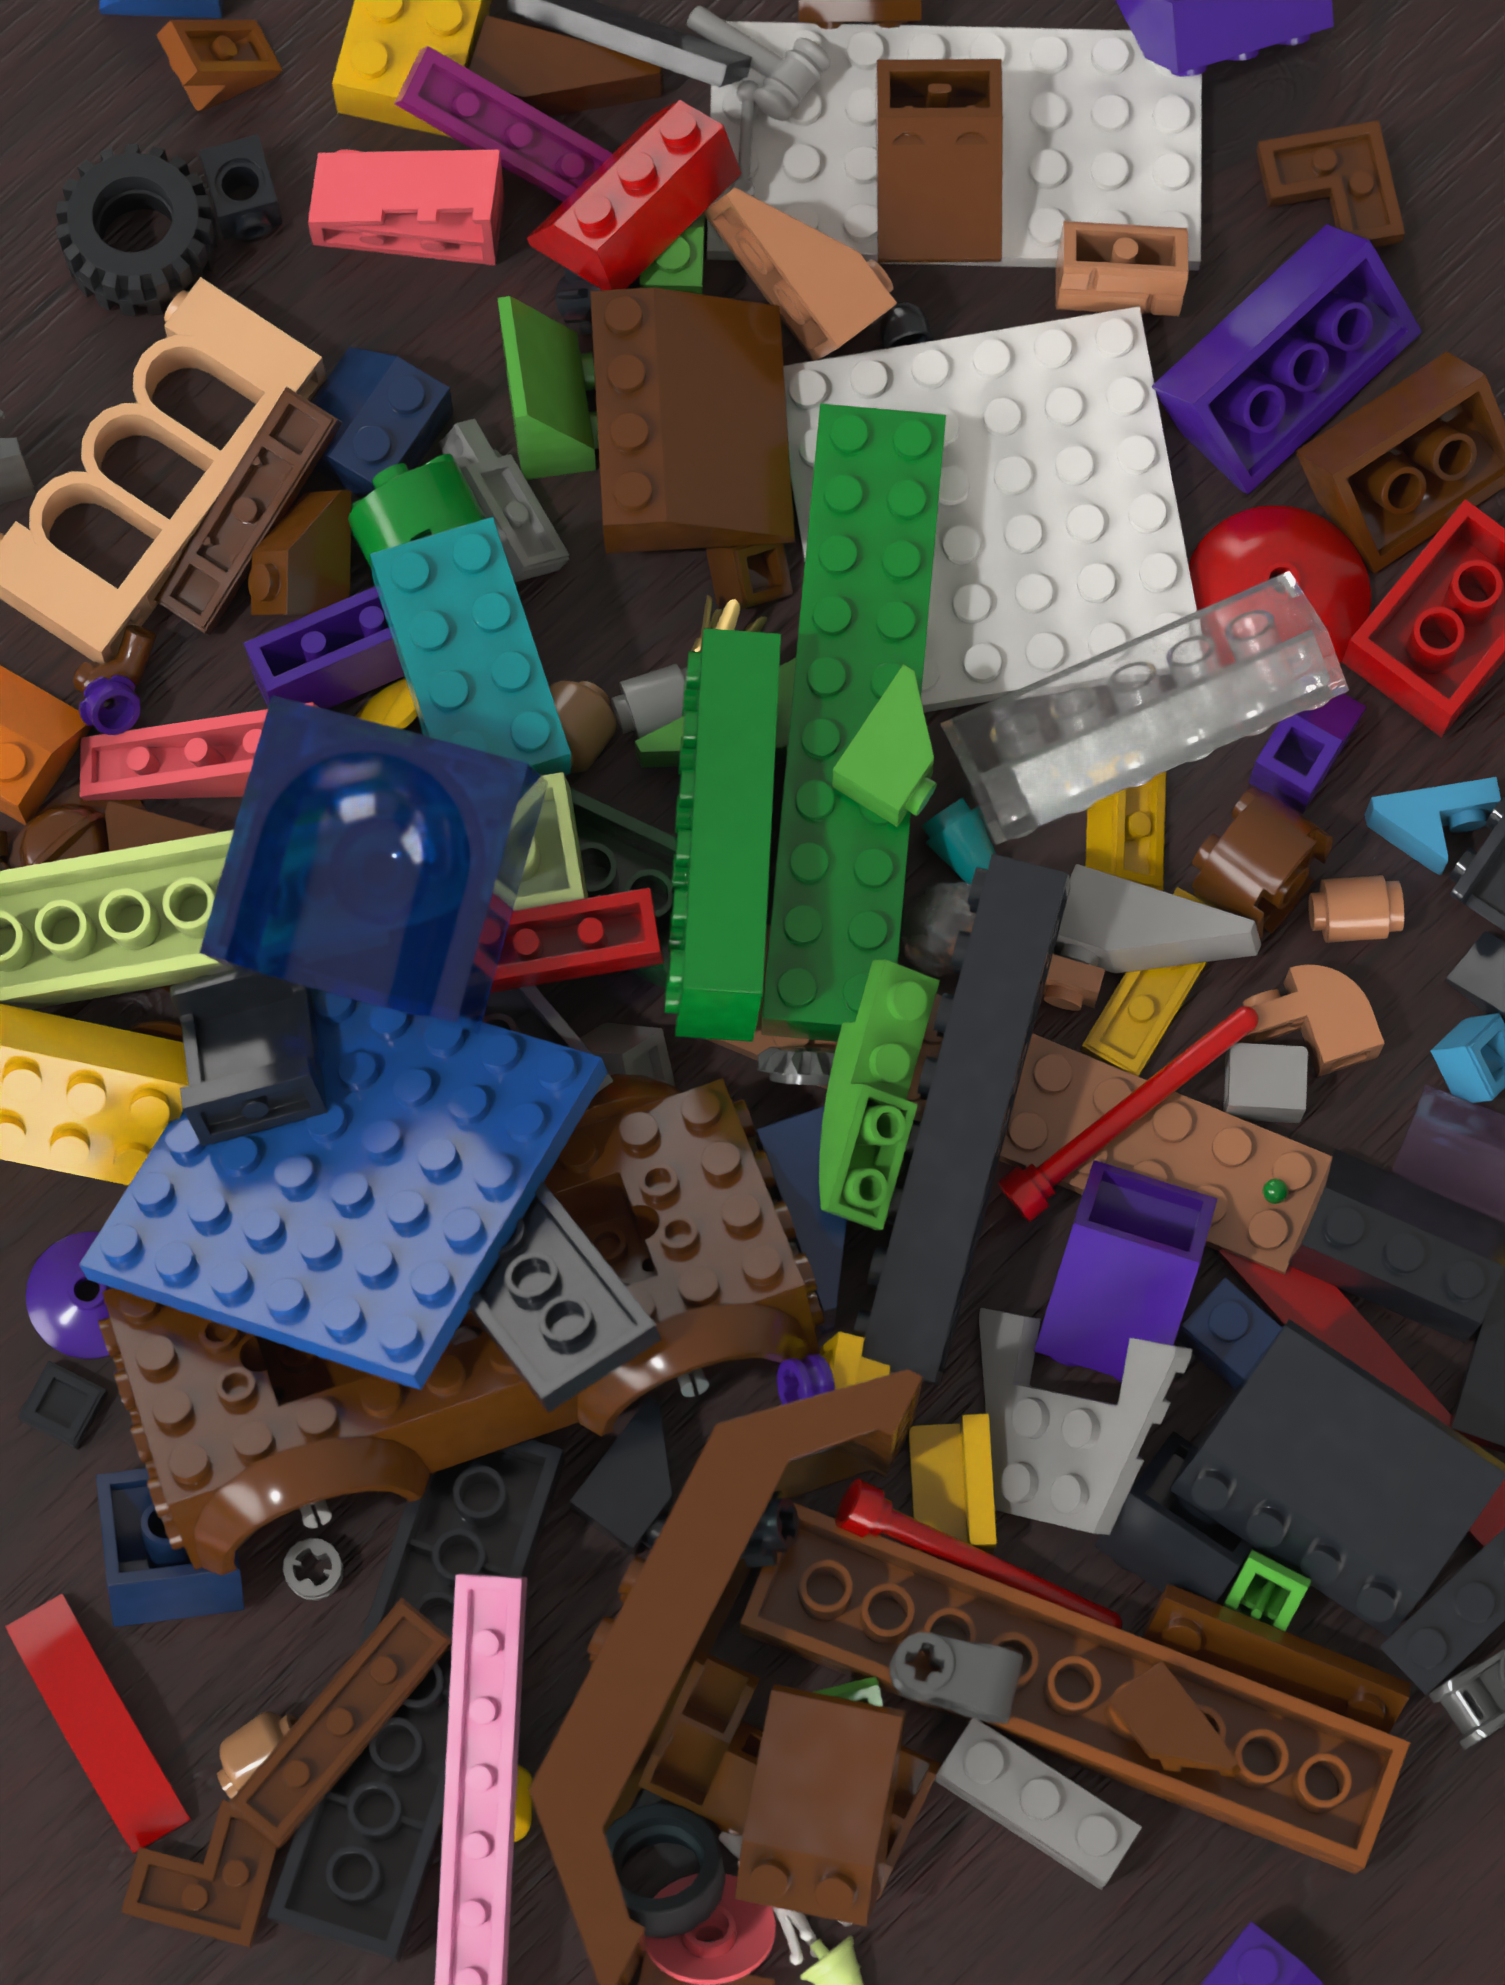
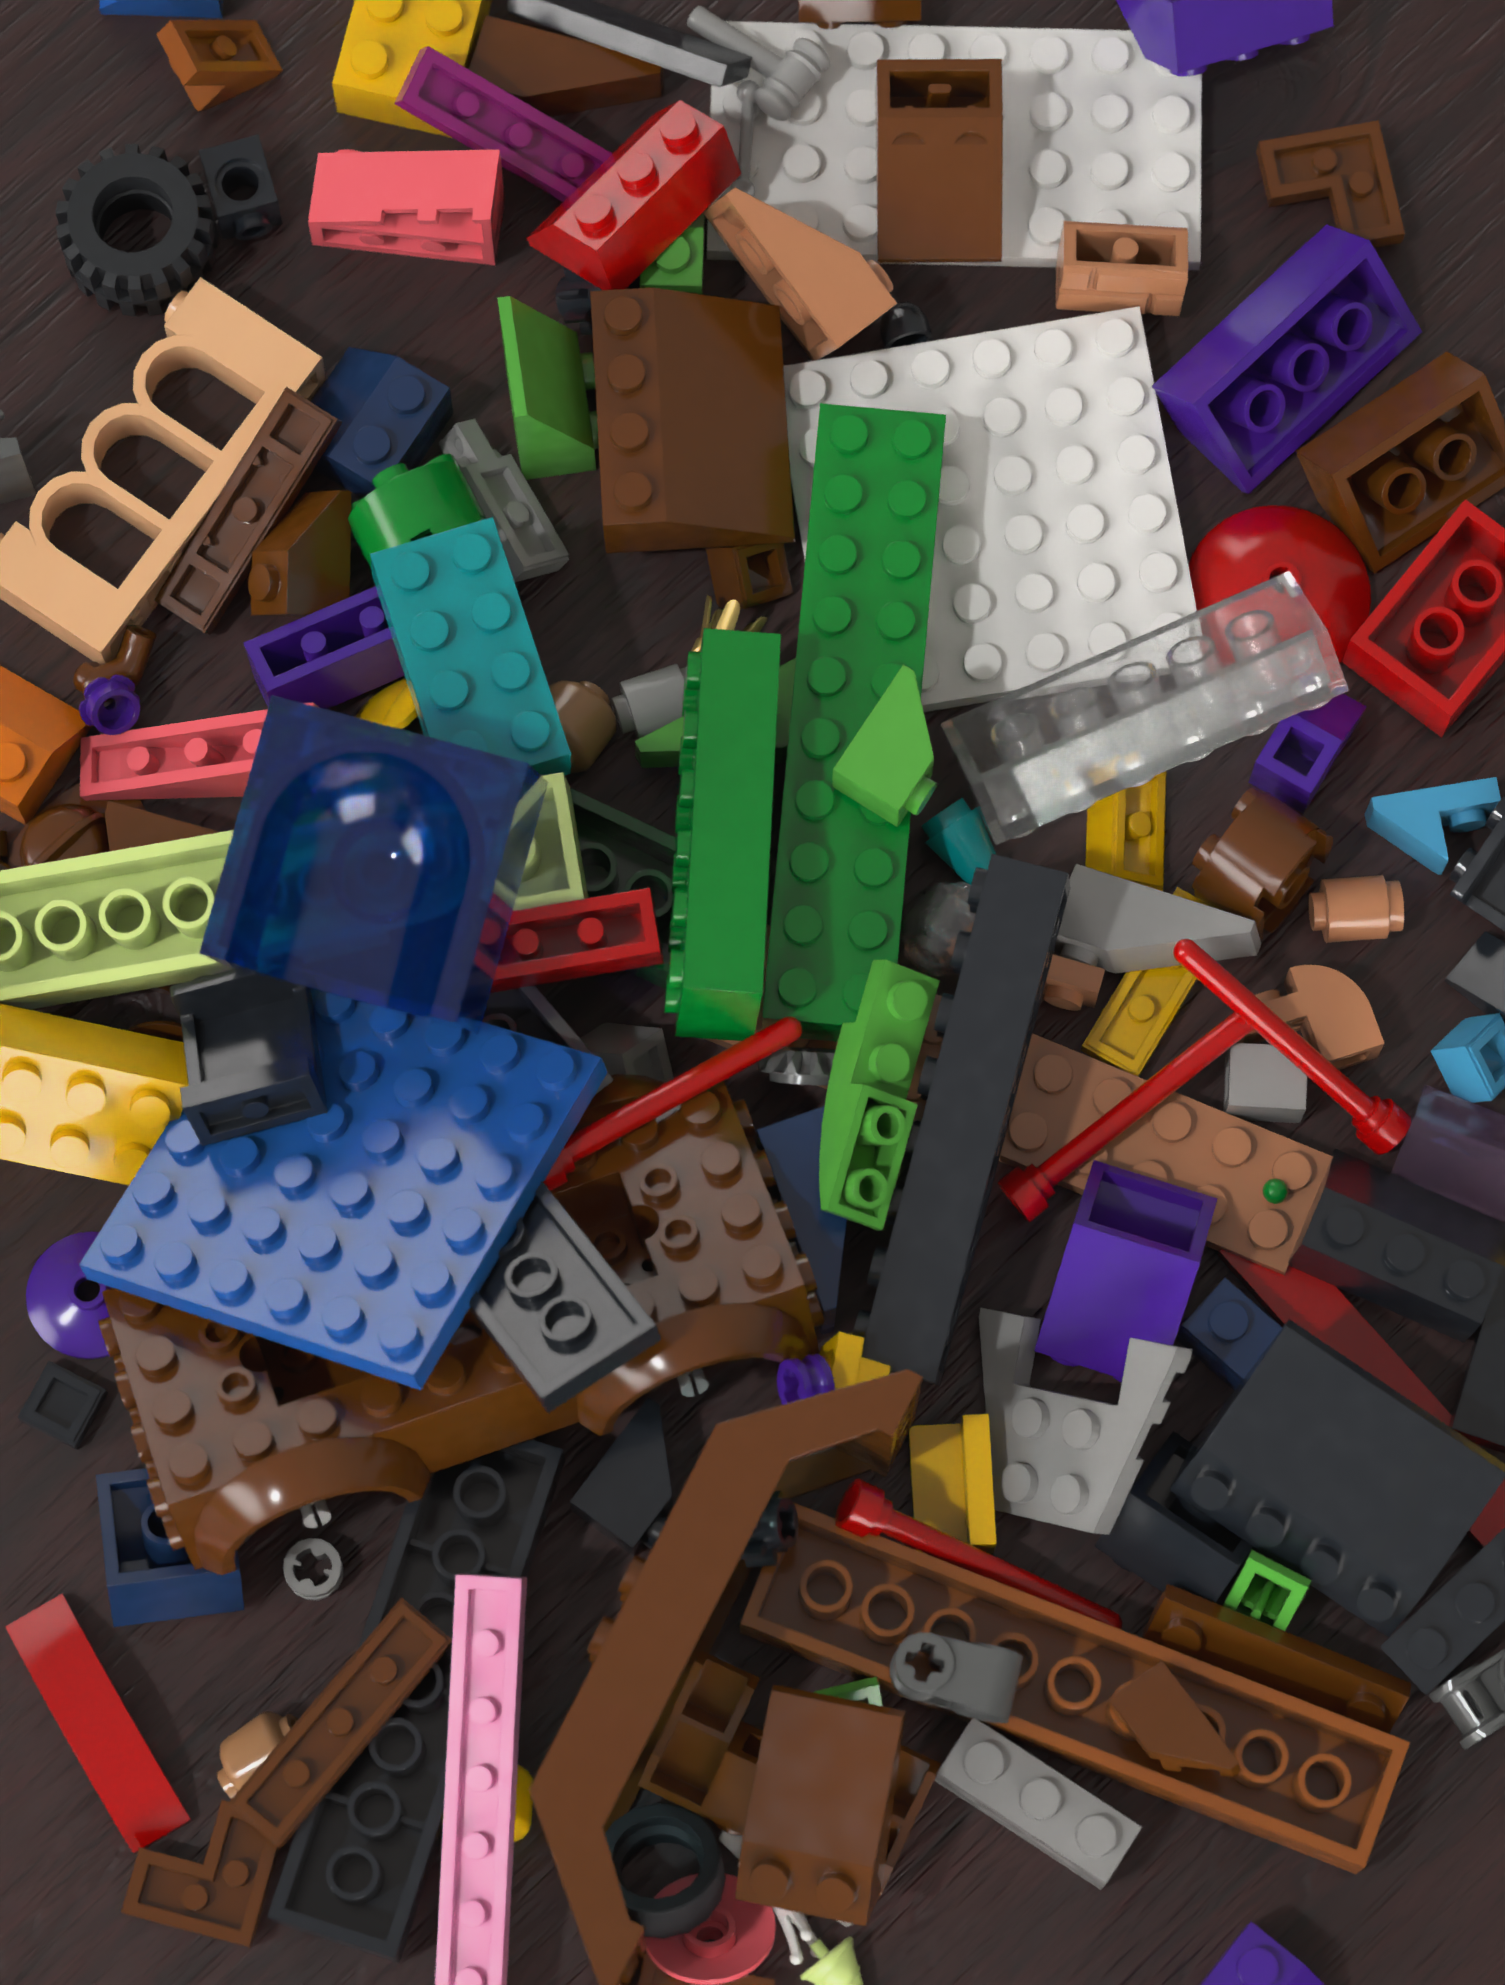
none -> red piece [543,1016,802,1191]
none -> red piece [1173,939,1411,1155]

